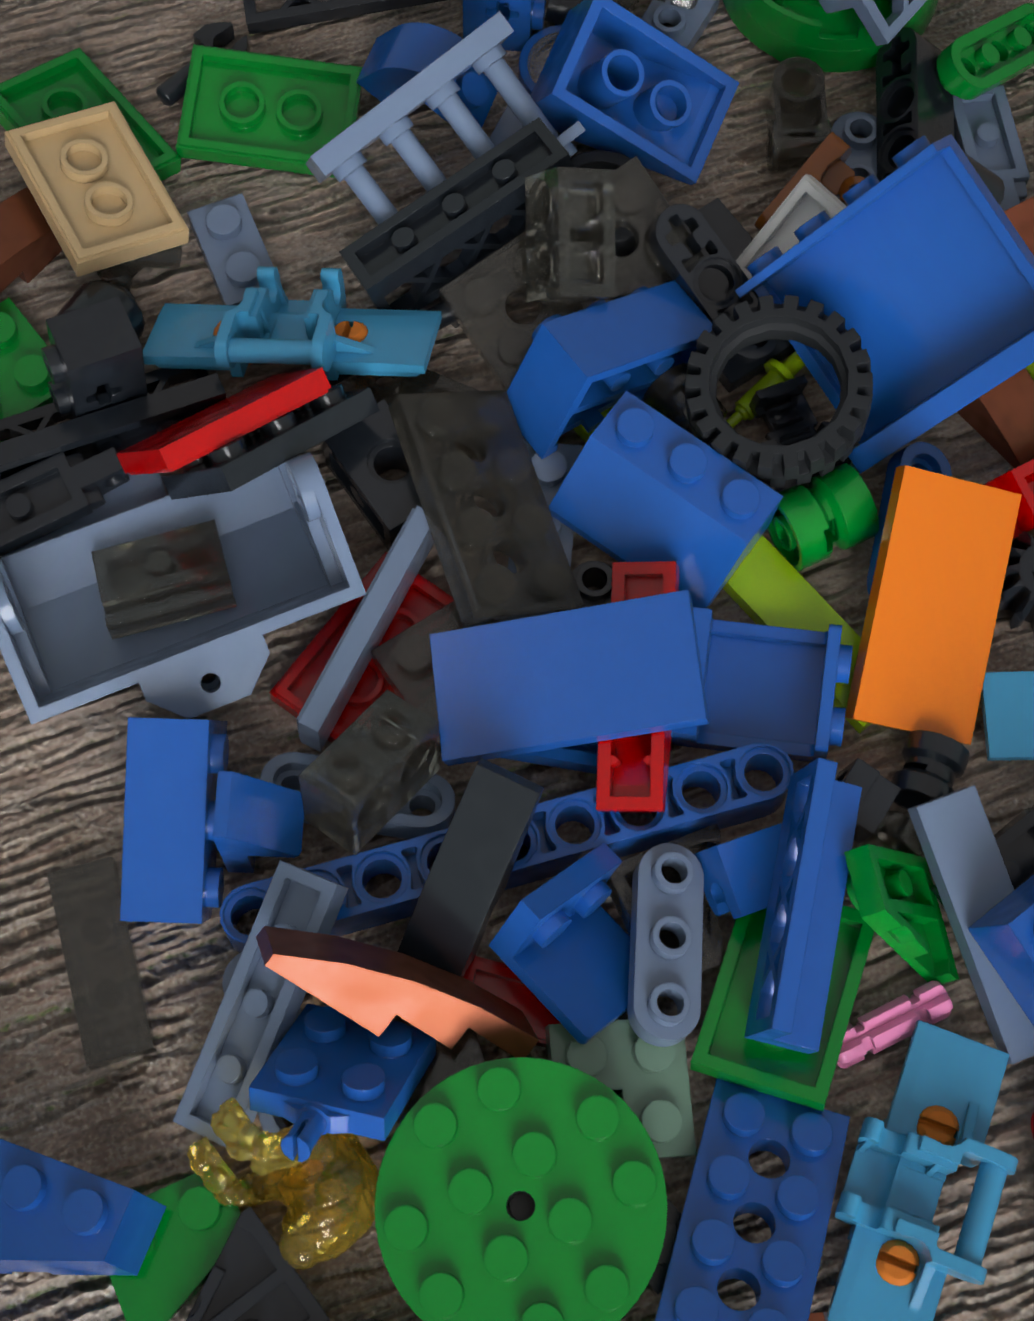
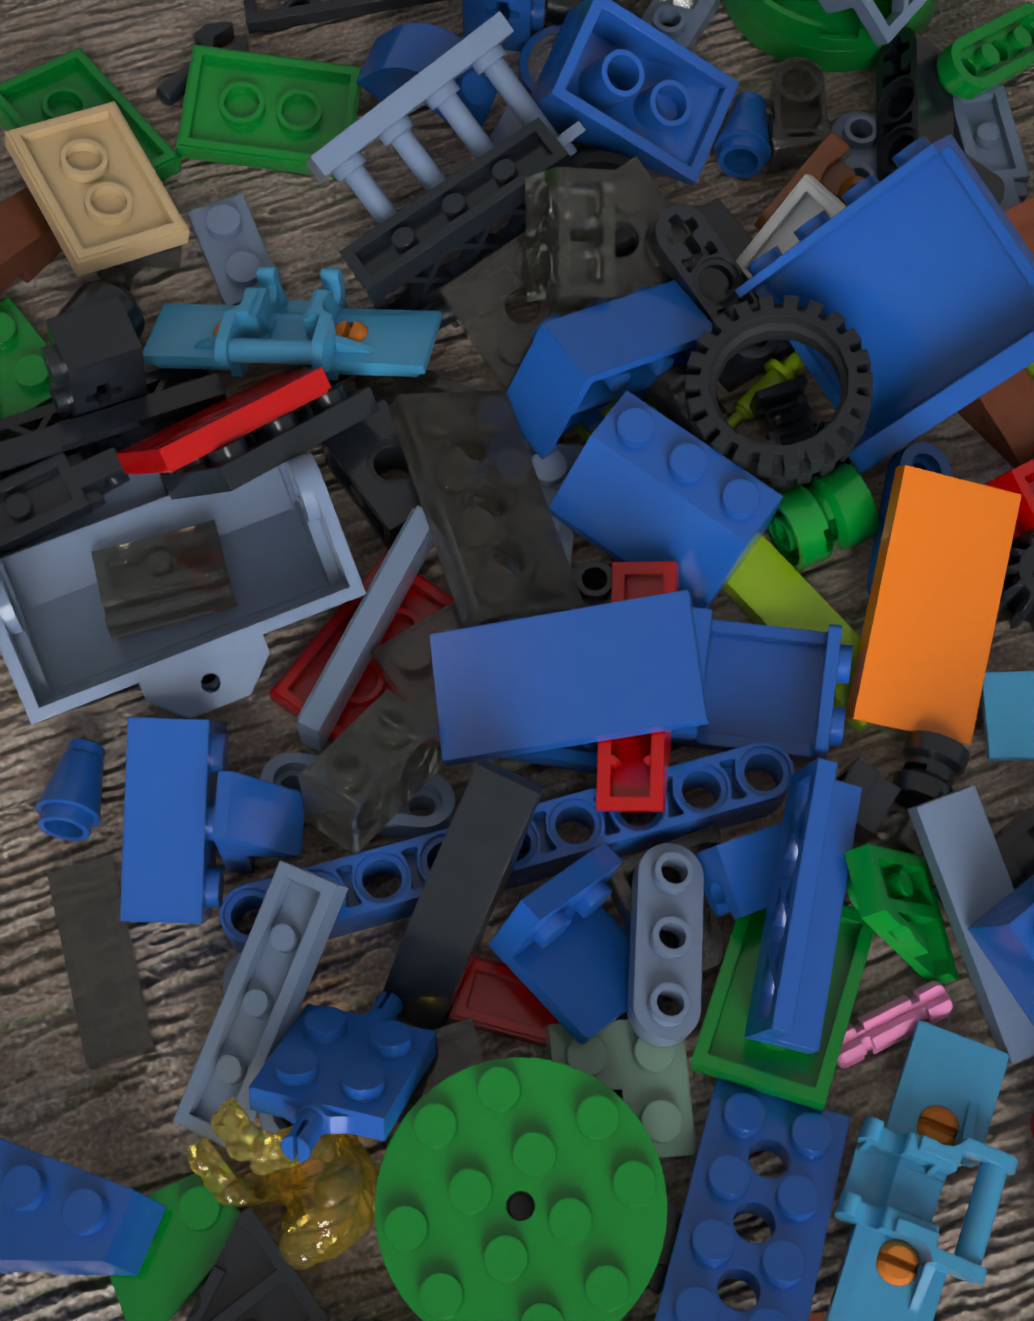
slope [256,926,539,1057] -> none
none -> blue cone [35,739,105,841]
none -> blue cone [714,91,771,178]

